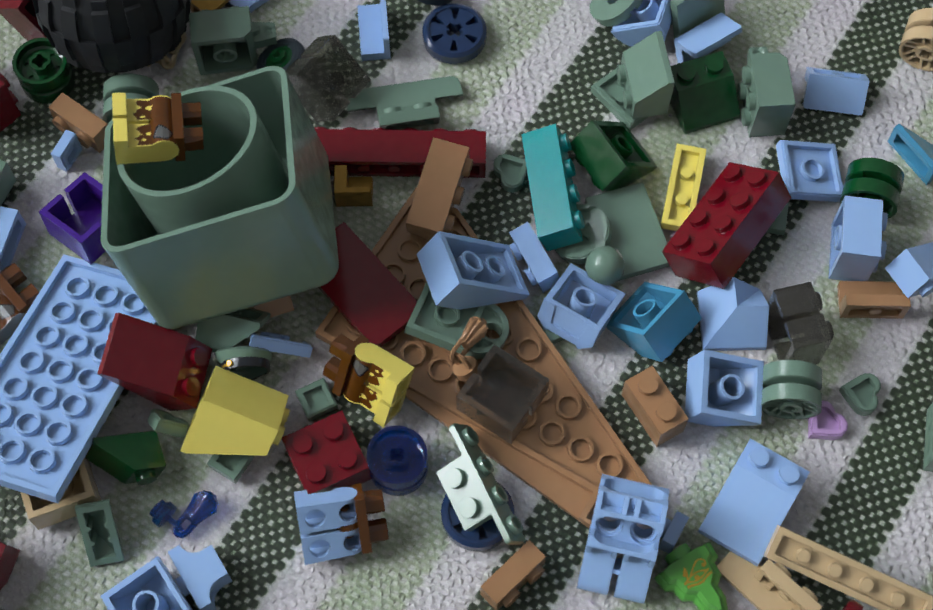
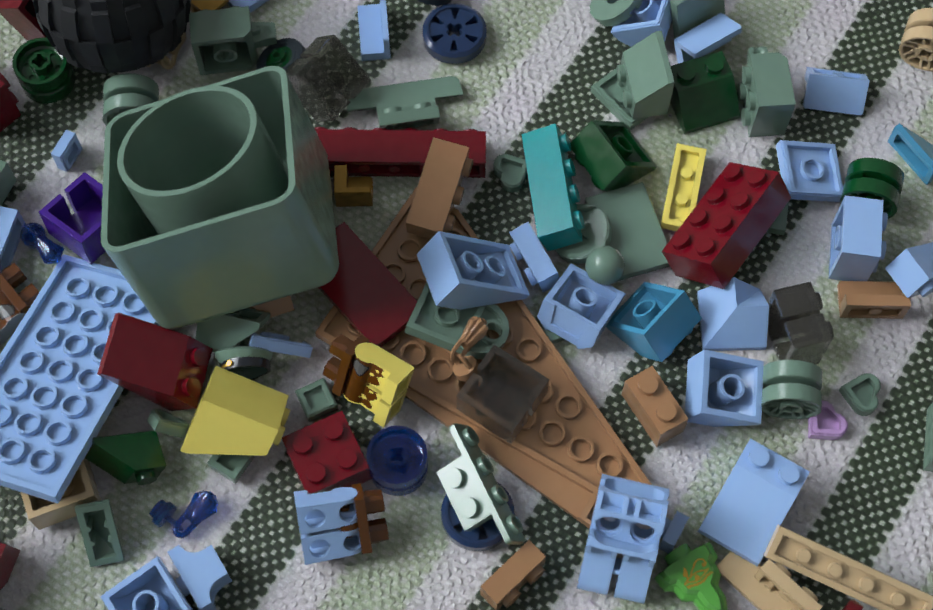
medium nougat piece [48,93,108,153] -> none
hips [112,93,204,165] -> none
none -> clear blue piece [20,223,64,264]

